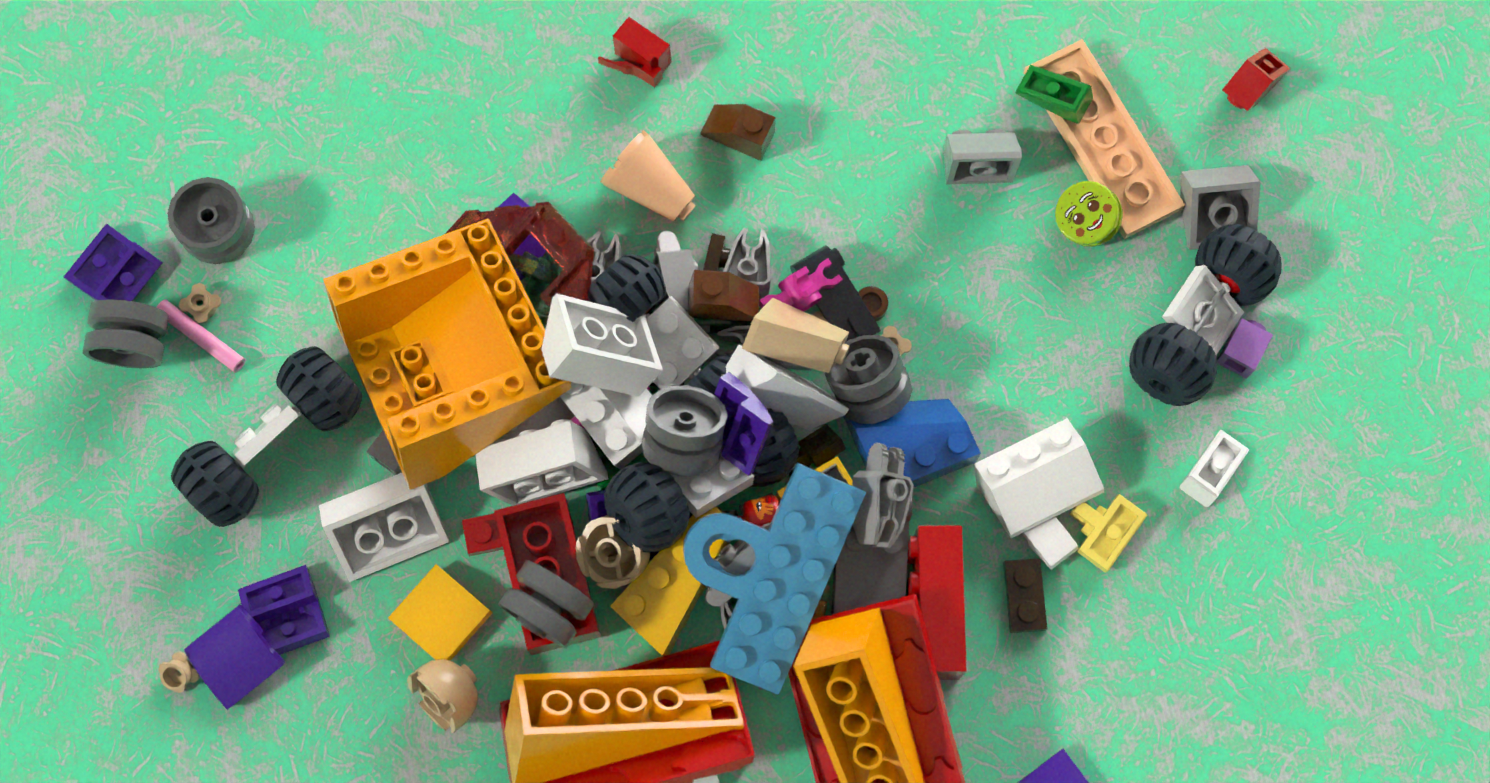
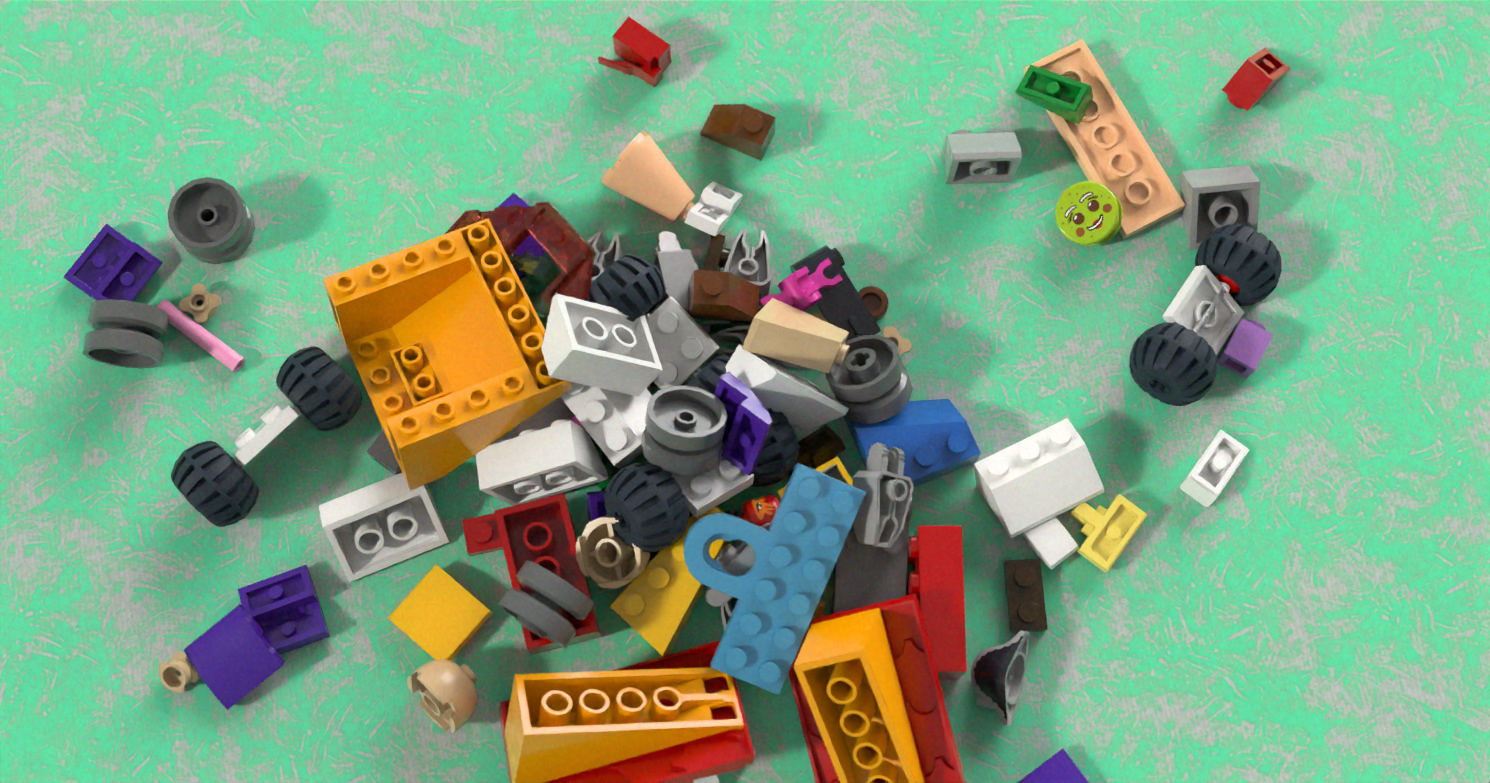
none -> white slope [684,181,743,237]
none -> hat [971,631,1030,726]

